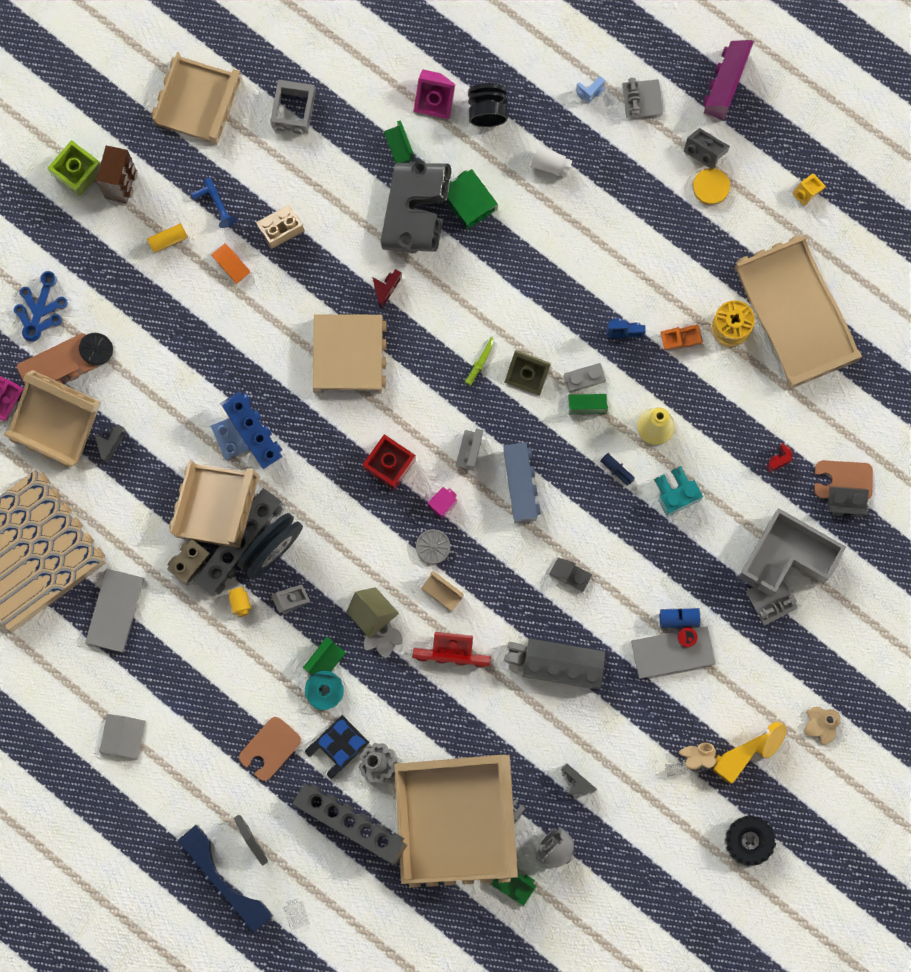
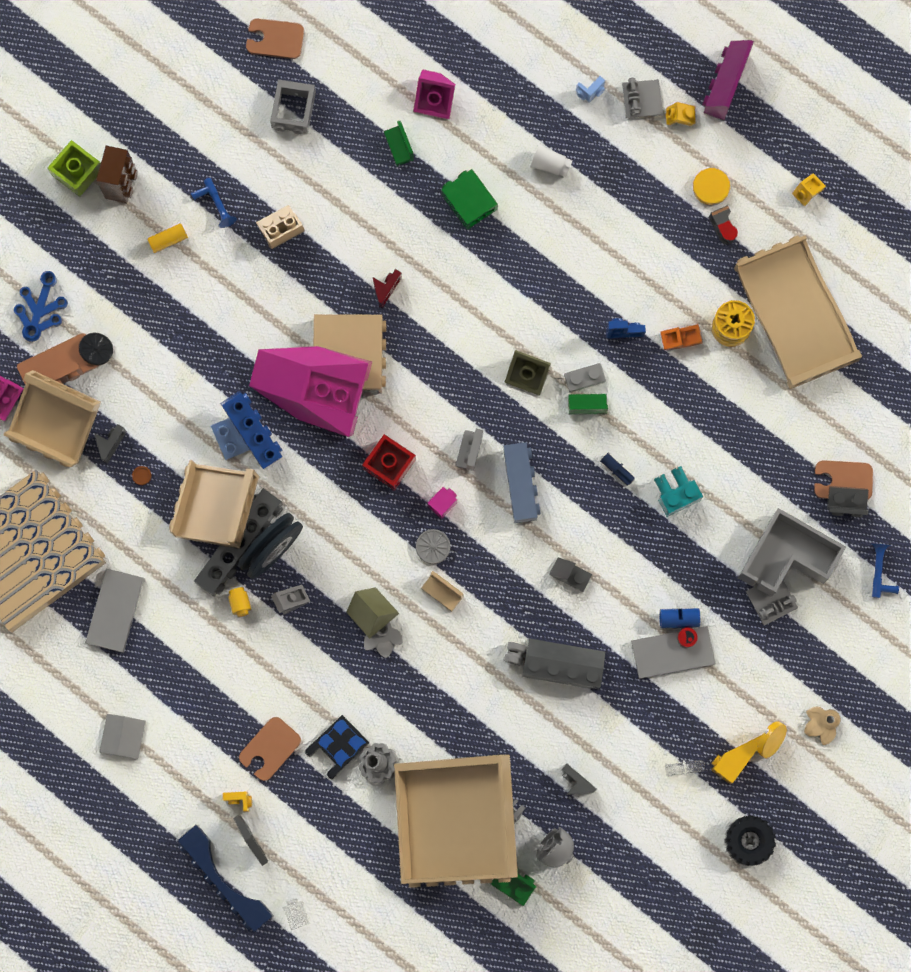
tan panel [151,52,242,145] -> none
dark tan brick [167,539,212,586] -> none
orange slope [211,243,251,284] -> none
dark grey brick [292,783,407,866] -> none
green panel [303,637,346,675] -> none
teal plate [305,670,344,710] -> none
dark grey connector [381,160,452,254] -> none
red bracket [412,632,491,668] -> none
lime piece [465,337,494,386] -> none
black wheel [468,83,508,127] -> none
light yellow cone [637,407,675,445] -> none
tan plate [679,743,716,770] -> none
dark grey bracket [684,128,730,169] -> none
red bracket [766,443,793,473] -> none
none -> dark orange piece [132,466,152,485]
none -> yellow bracket [223,791,252,812]
none -> nougat piece [246,18,304,59]
none -> dark pink wedge [249,346,372,437]
none -> yellow bracket [665,102,695,126]
none -> leg [708,205,738,245]
none -> blue piece [871,544,899,598]

